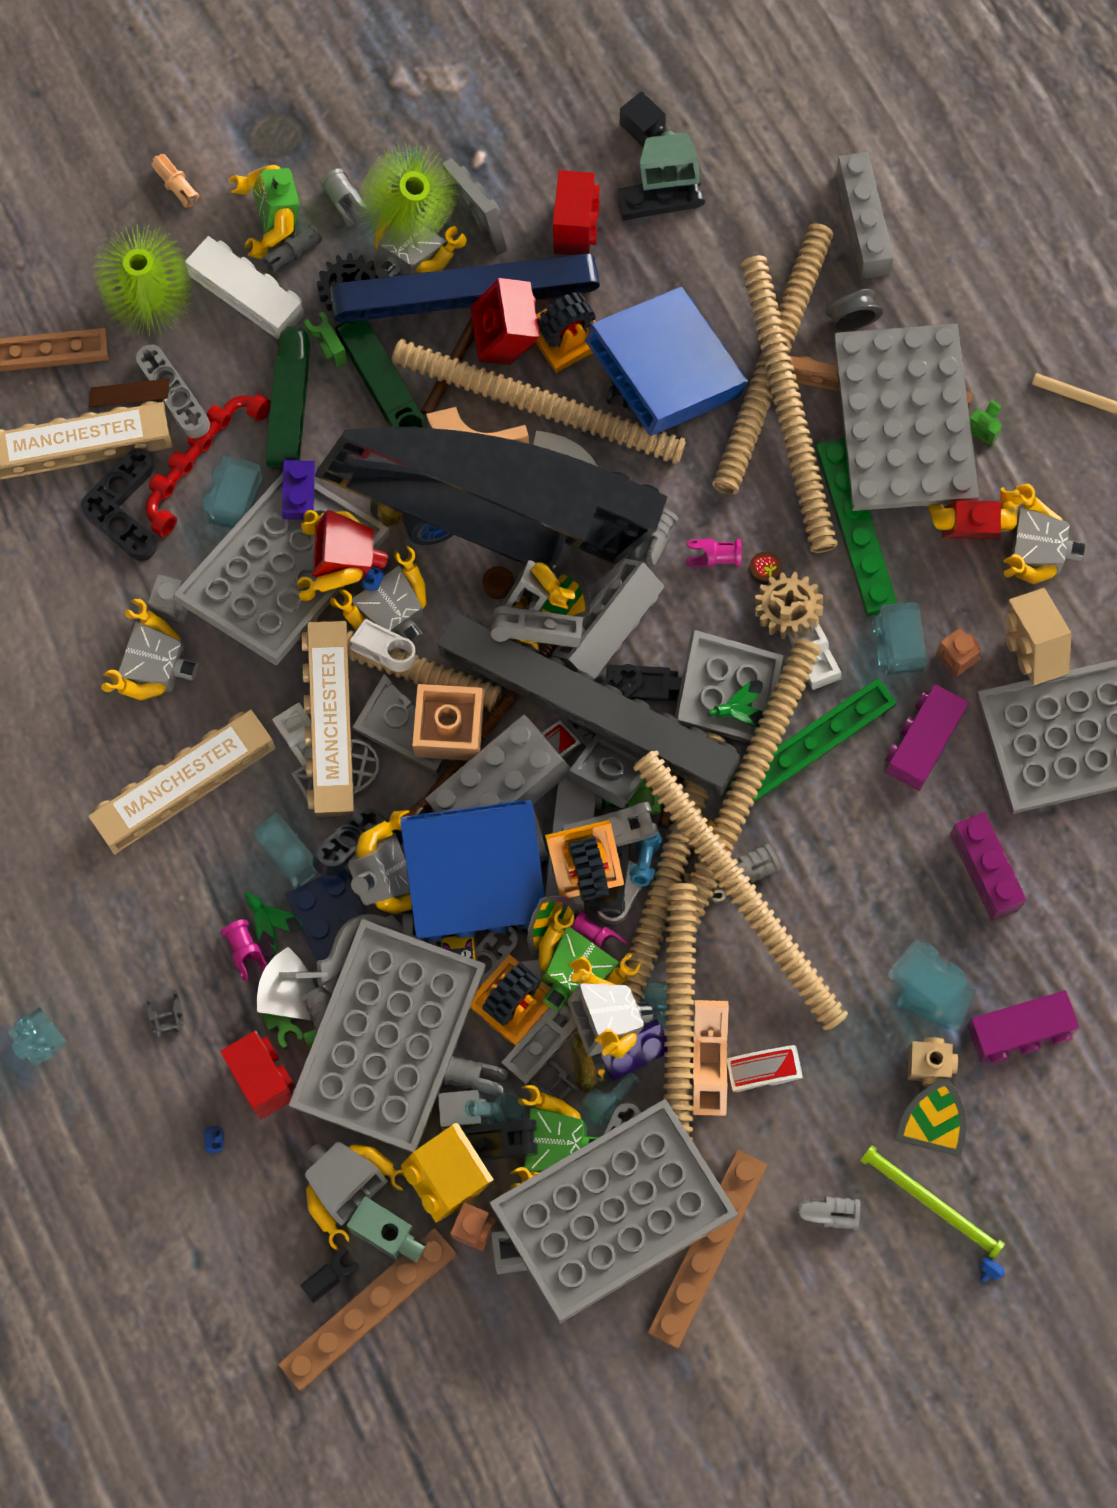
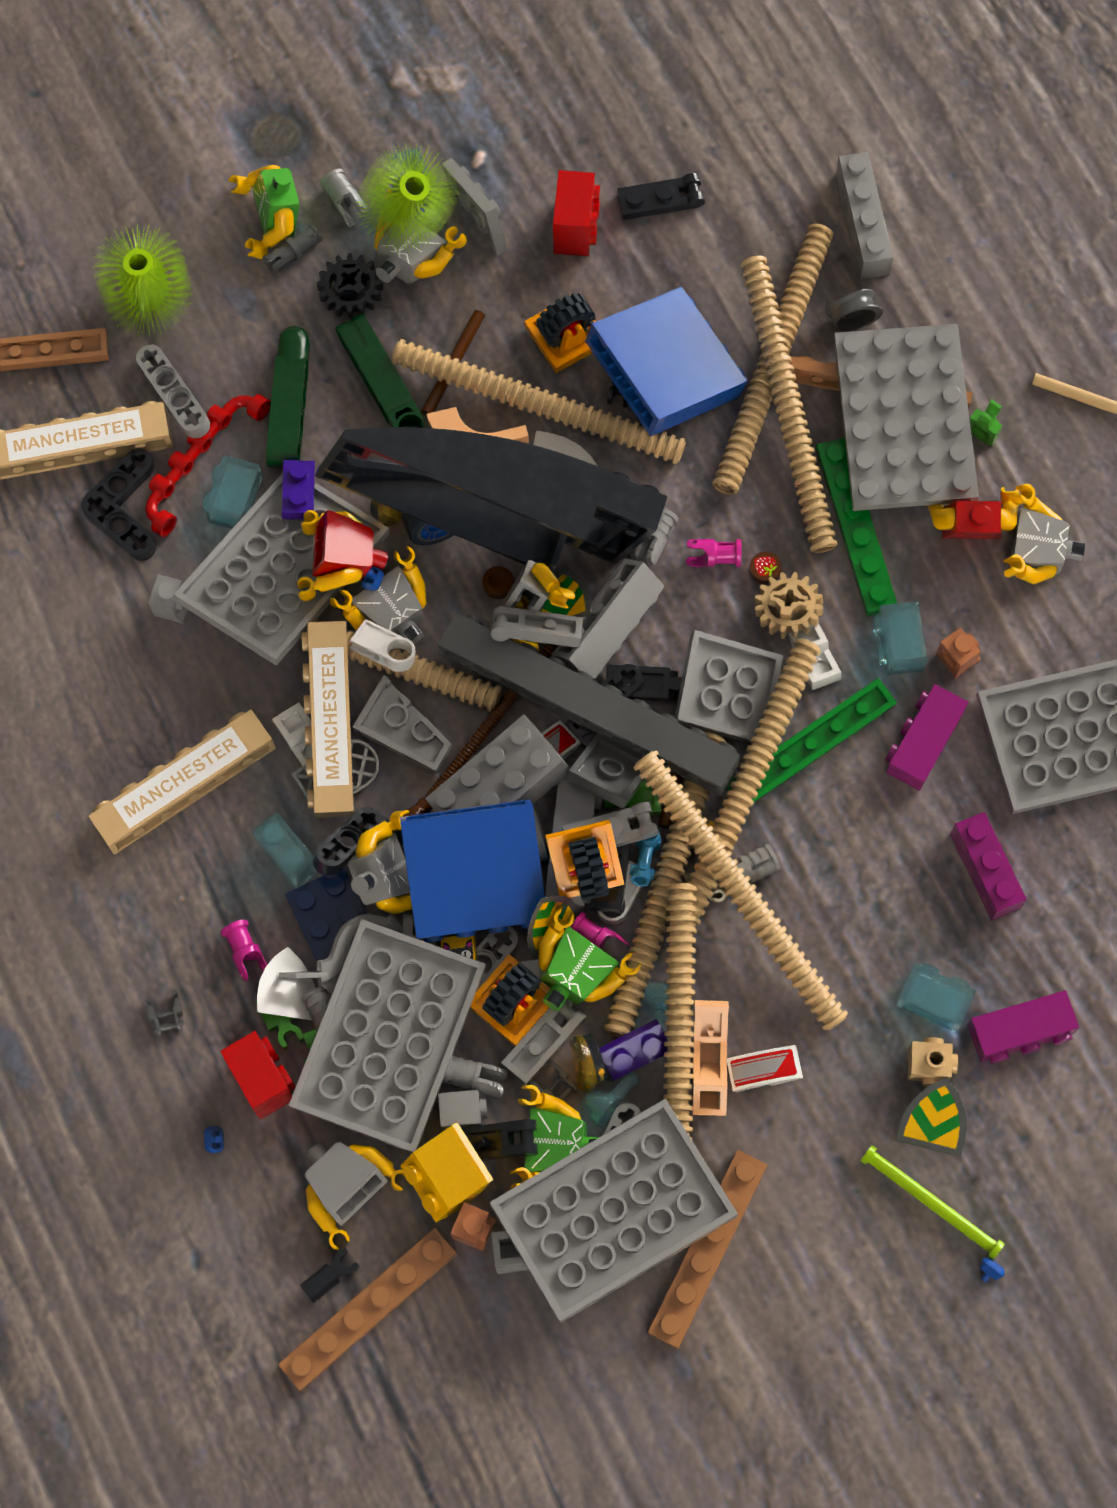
clear light blue brick [7,1007,67,1067] -> none
reddish brown sticker [89,378,170,407] -> none
torso [101,599,198,701] -> none
light nougat axle [151,154,199,208] -> none
white brick [185,236,304,340] -> none
green piece [245,892,303,957] -> none
bright green plate [305,312,347,368] -> none
dark blue beam [329,254,600,323] -> none
sand green torso [347,1196,427,1262] -> none
light nougat brick [412,684,484,761] -> none
clear light blue bar [465,1091,525,1124] -> none
red brick [470,278,540,365] -> none
torso [567,956,653,1058] -> none
black brick [619,91,666,147] -> none
sand green torso [640,131,700,190] -> none
green piece [708,680,764,728] -> none
light grey hinge [797,1196,860,1230] -> none
clear light blue brick [887,939,969,1019] -> none
tan brick [1005,588,1071,685] -> none

